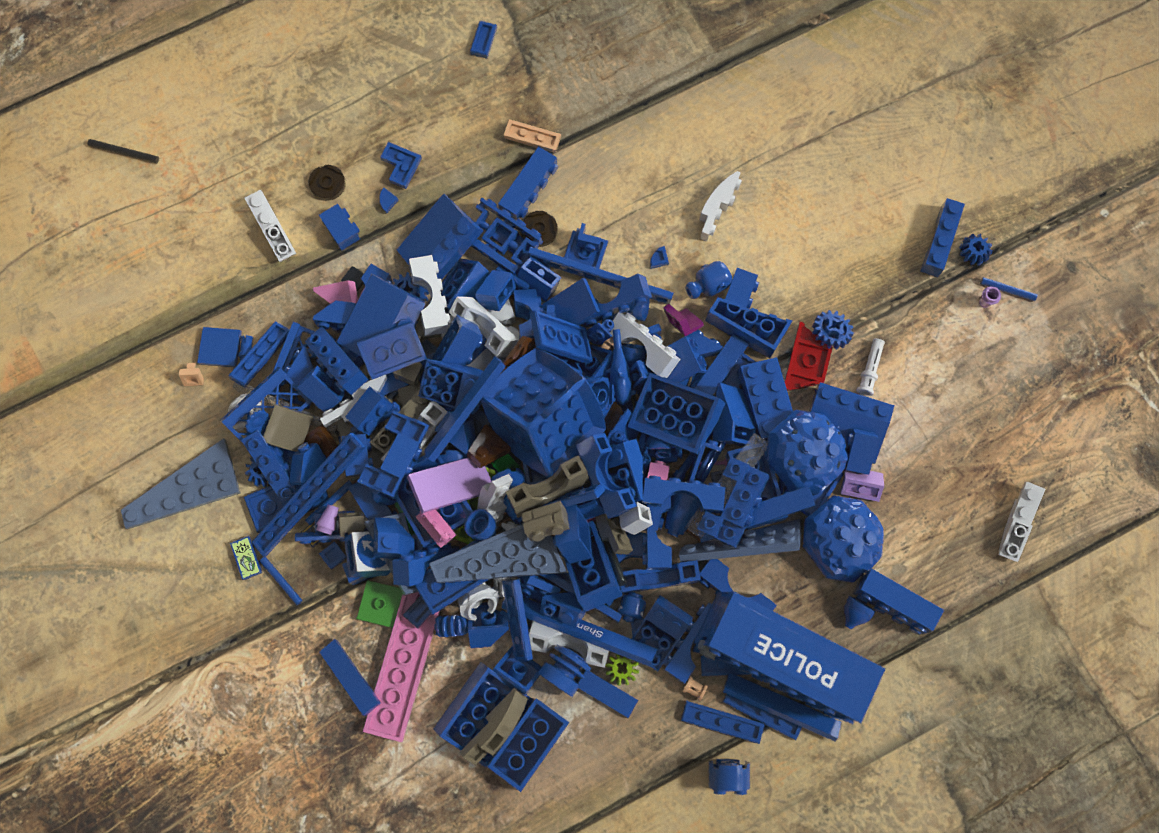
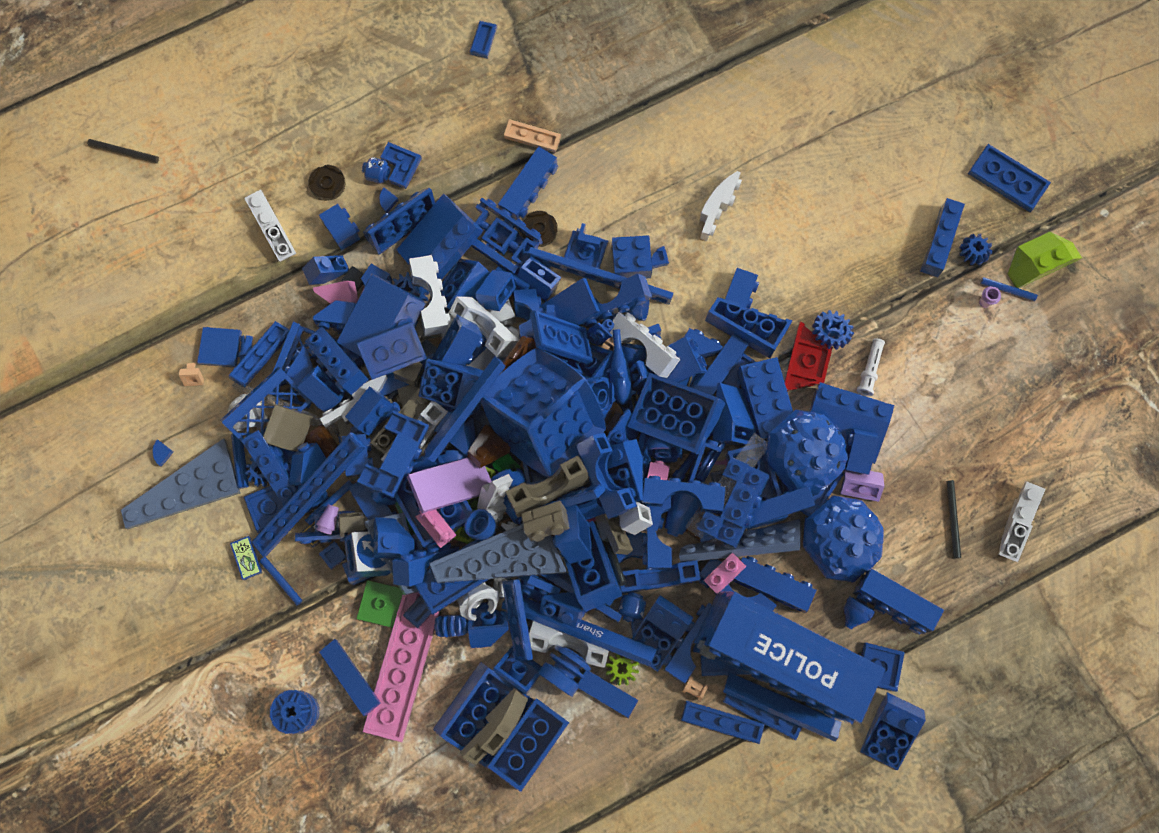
blue piece [245,410,270,434] -> none
magenta panel [663,304,704,336] -> none
blue piece [685,261,732,299] -> none
blue brick [709,759,750,795] -> none
none -> blue tile [153,439,174,467]
none -> blue axle [231,433,249,489]
none -> blue wheel [270,690,320,734]
none -> blue slope [302,255,349,285]
none -> blue head [362,157,391,184]
none -> blue slope [363,188,435,255]
none -> blue brick [612,235,652,278]
none -> bright pink hinge [704,552,746,595]
none -> blue brick [732,556,816,613]
none -> blue slope [860,692,926,770]
none -> blue tile [862,642,905,692]
none -> pearl dark grey bar [946,480,961,559]
none -> blue tile [968,144,1051,213]
none -> lime wedge [1008,232,1082,288]

